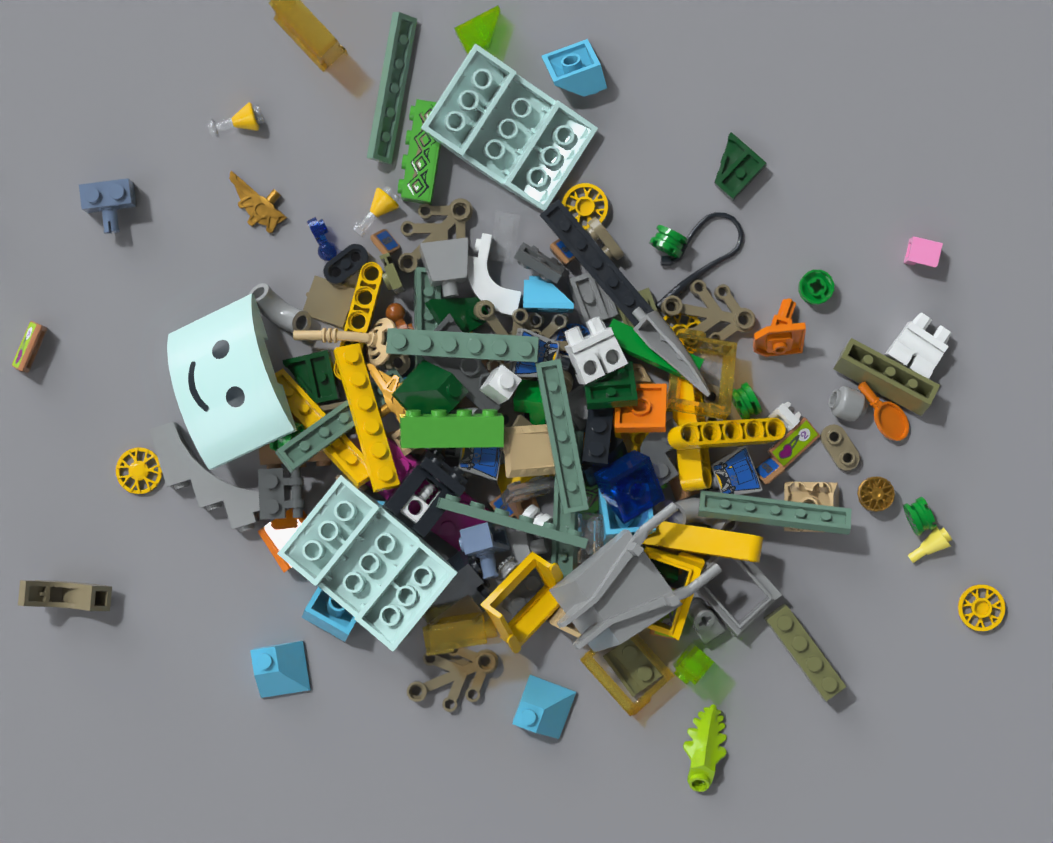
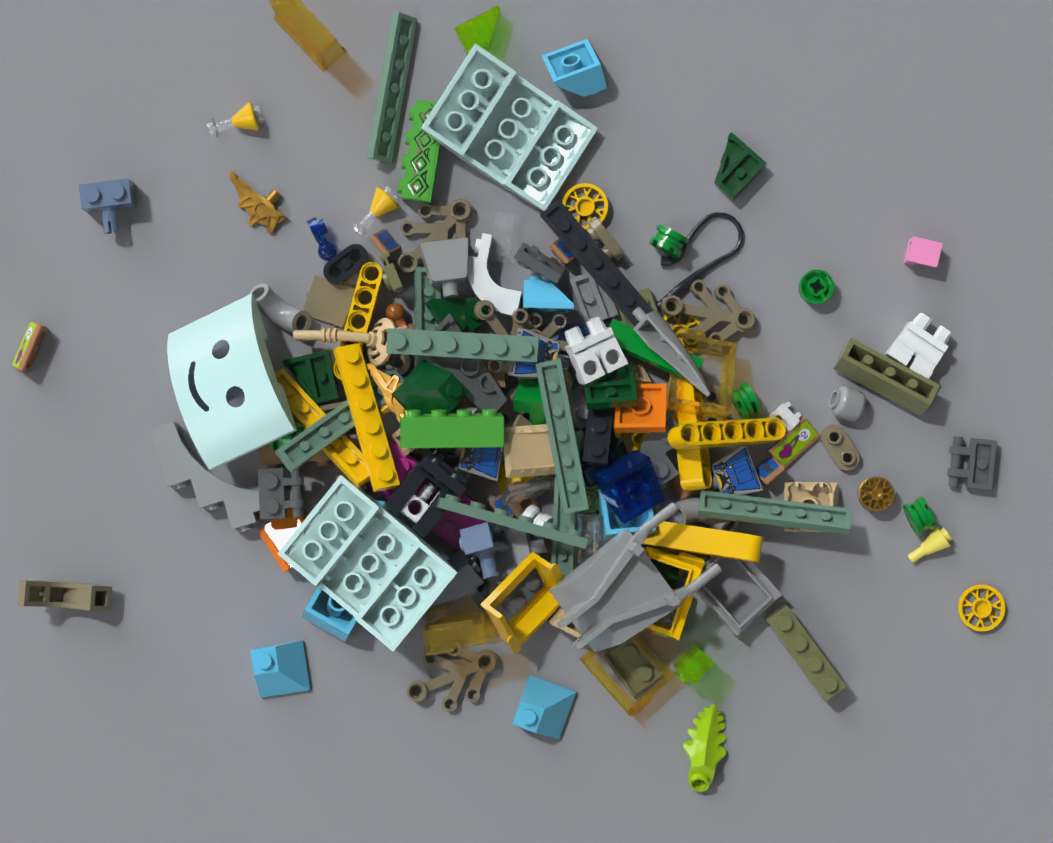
yellow wheel [116,447,163,494] -> none
white brick [479,365,522,405] -> none
light grey bush [497,556,520,580] -> none
light grey piece [687,597,725,645] -> none
orange piece [753,298,806,357] -> none
orange piece [858,382,909,441] -> none
none -> dark grey plate [947,436,997,490]

